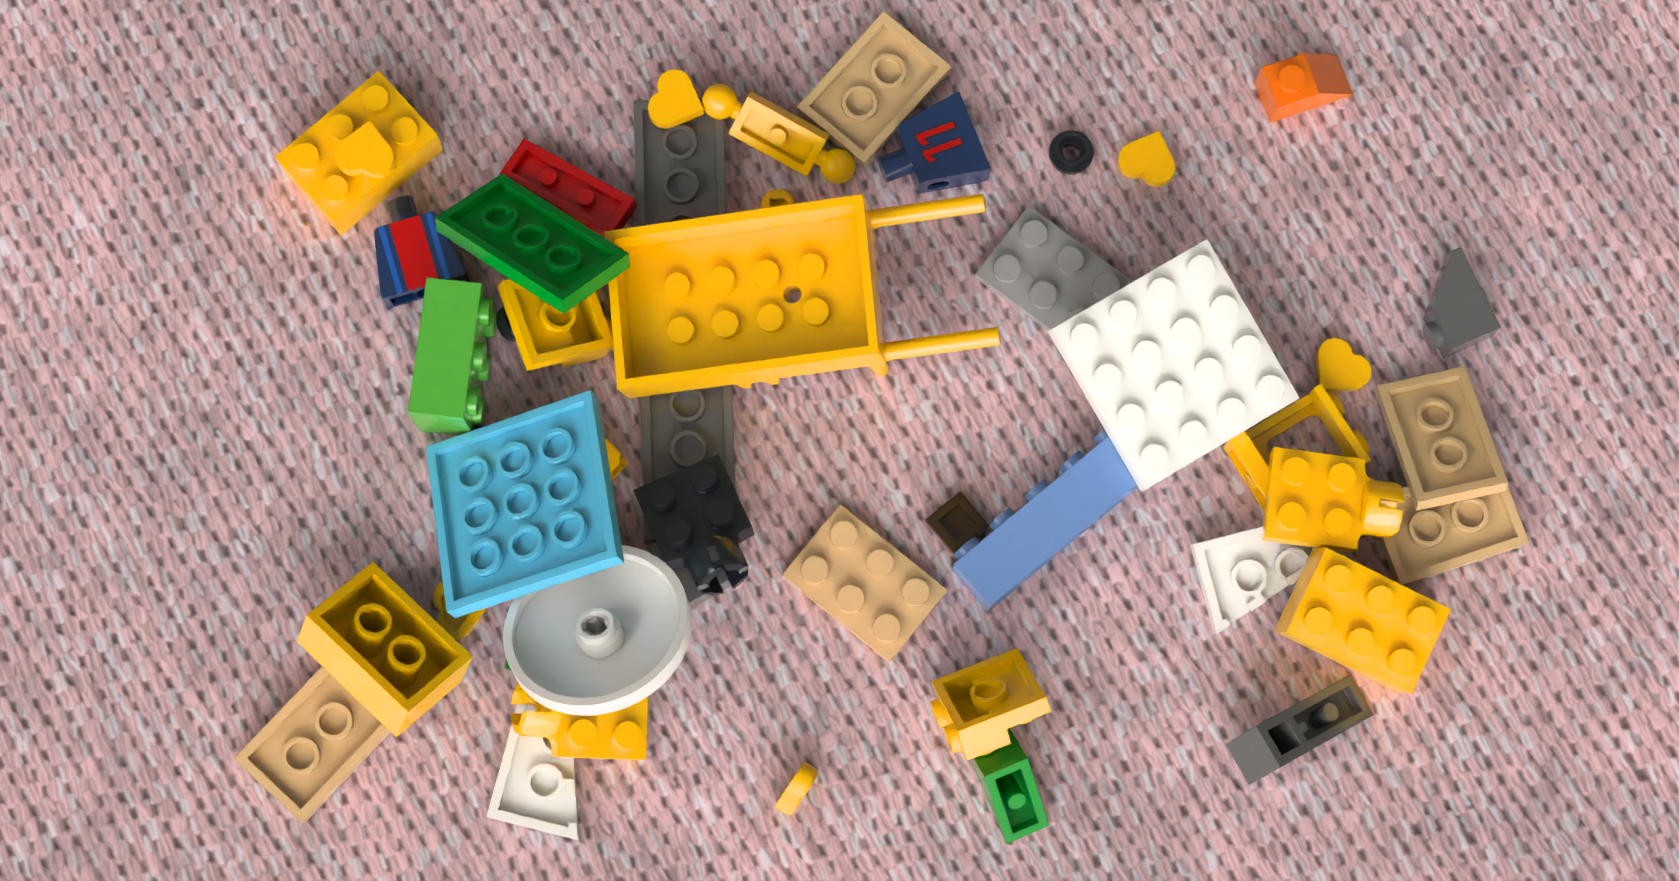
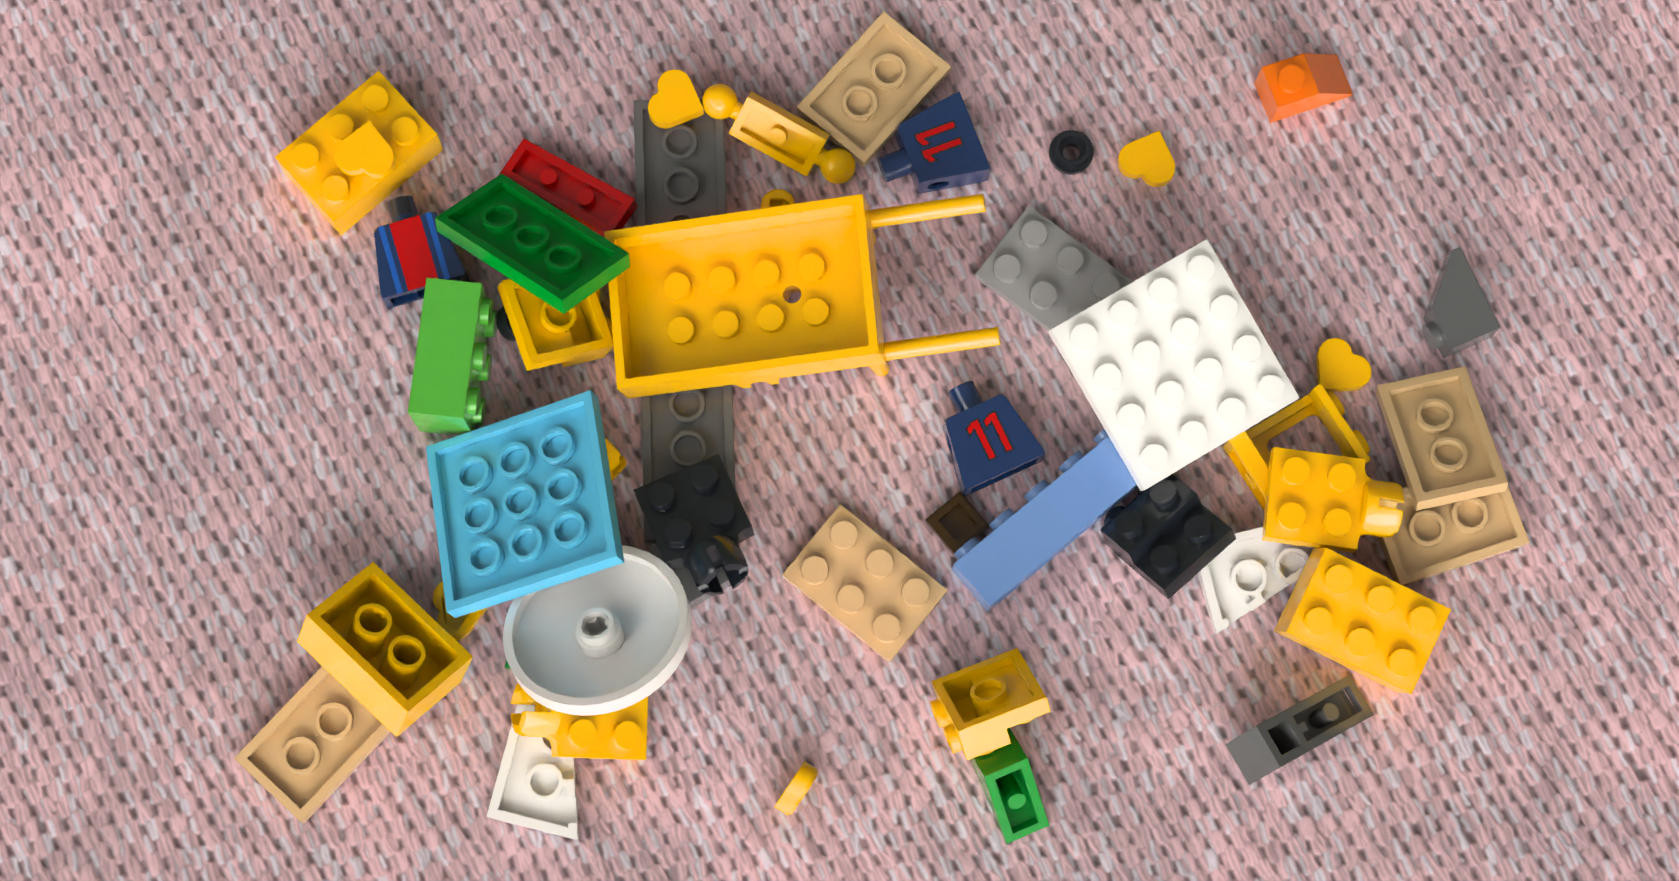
none -> dark blue torso [943,381,1045,497]
none -> black plate [1100,474,1236,599]

